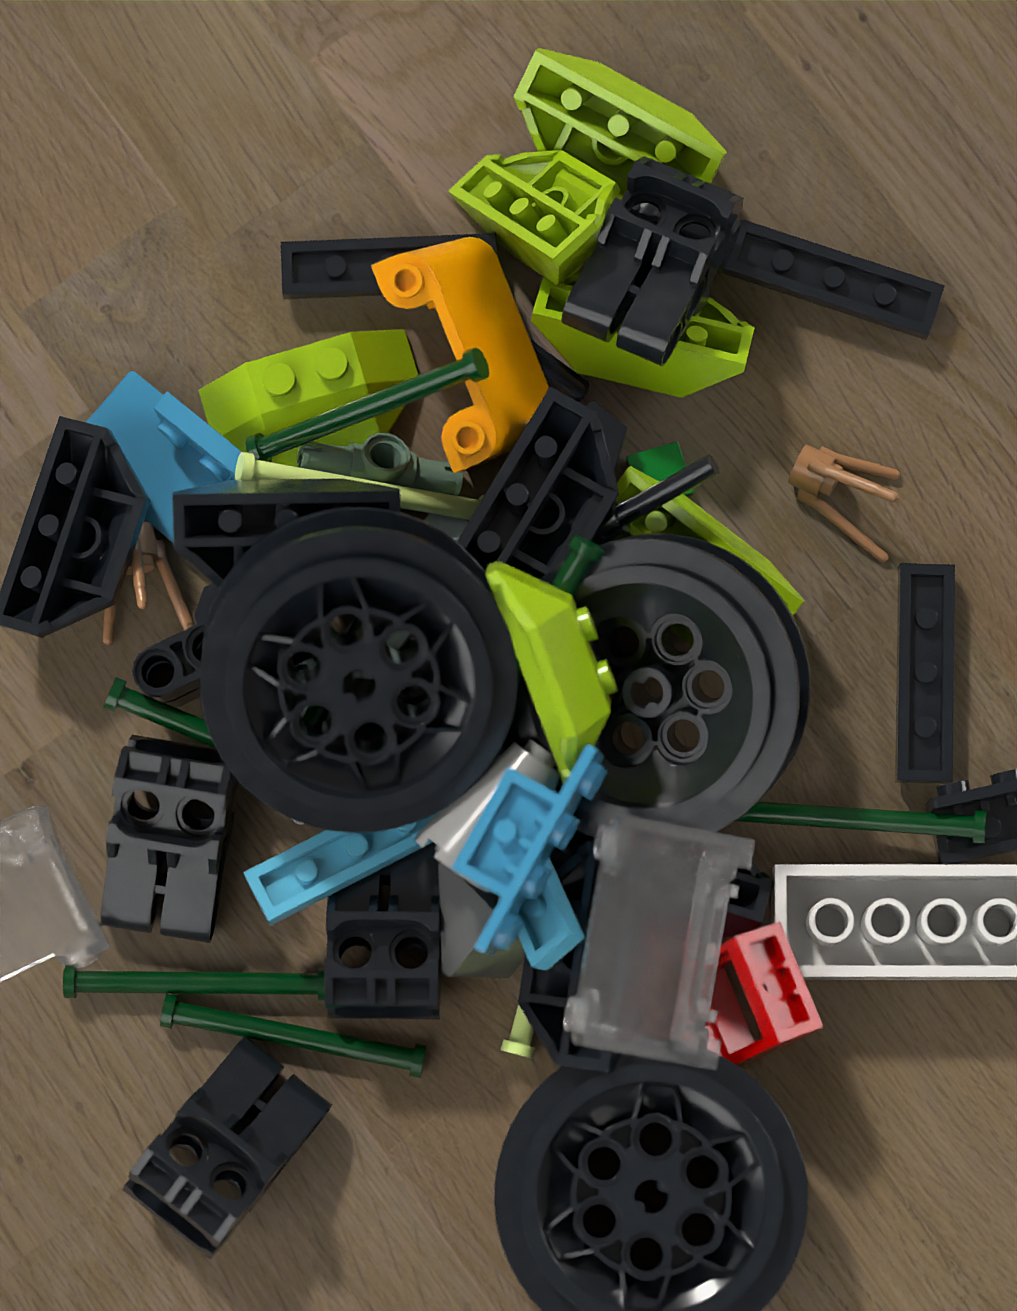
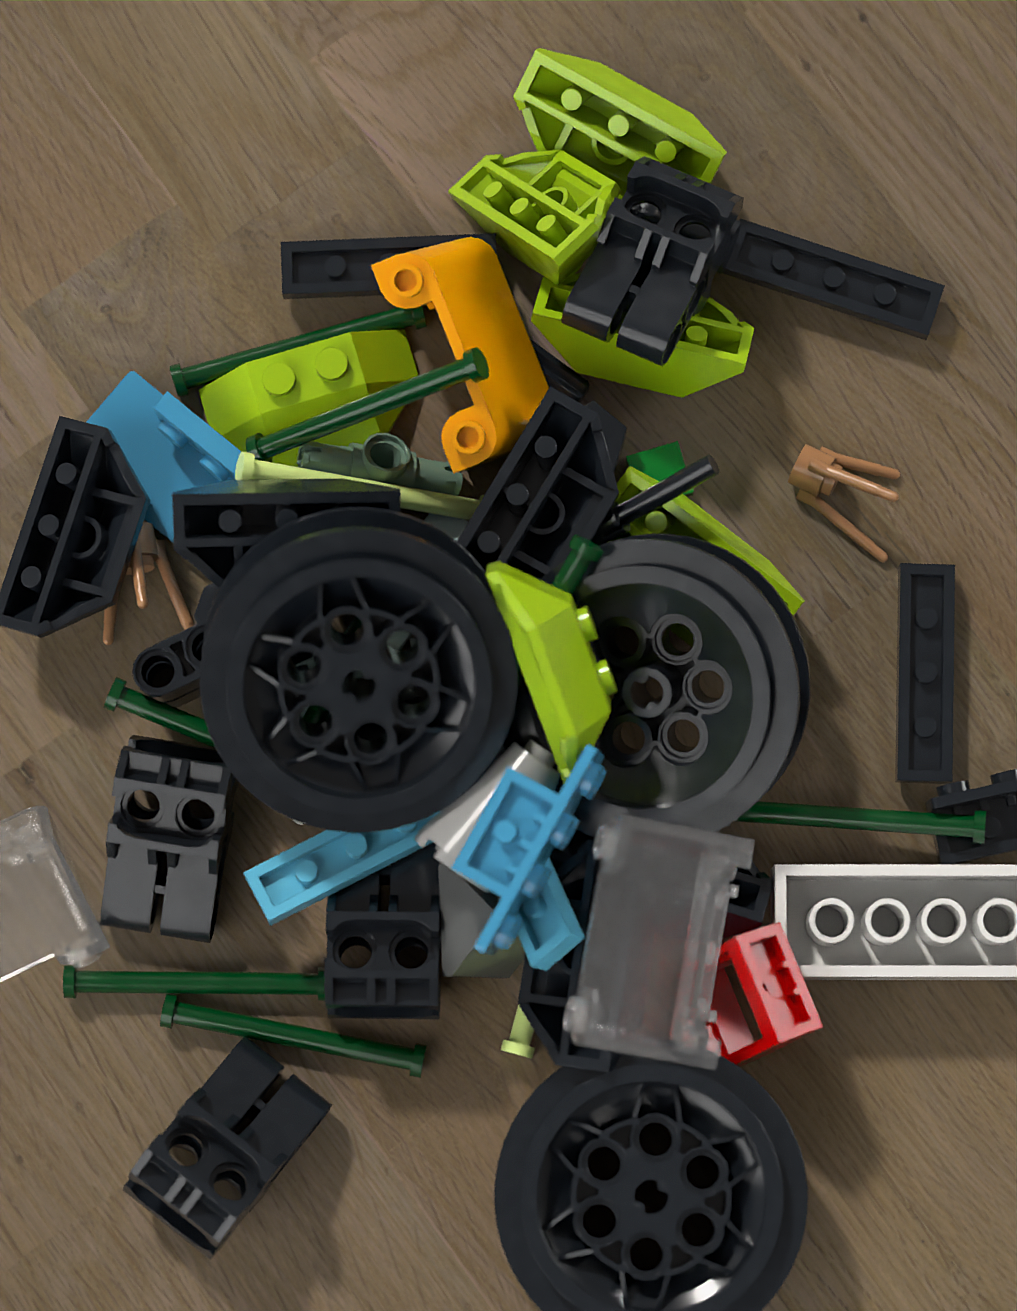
none -> dark green bar [169,306,427,397]

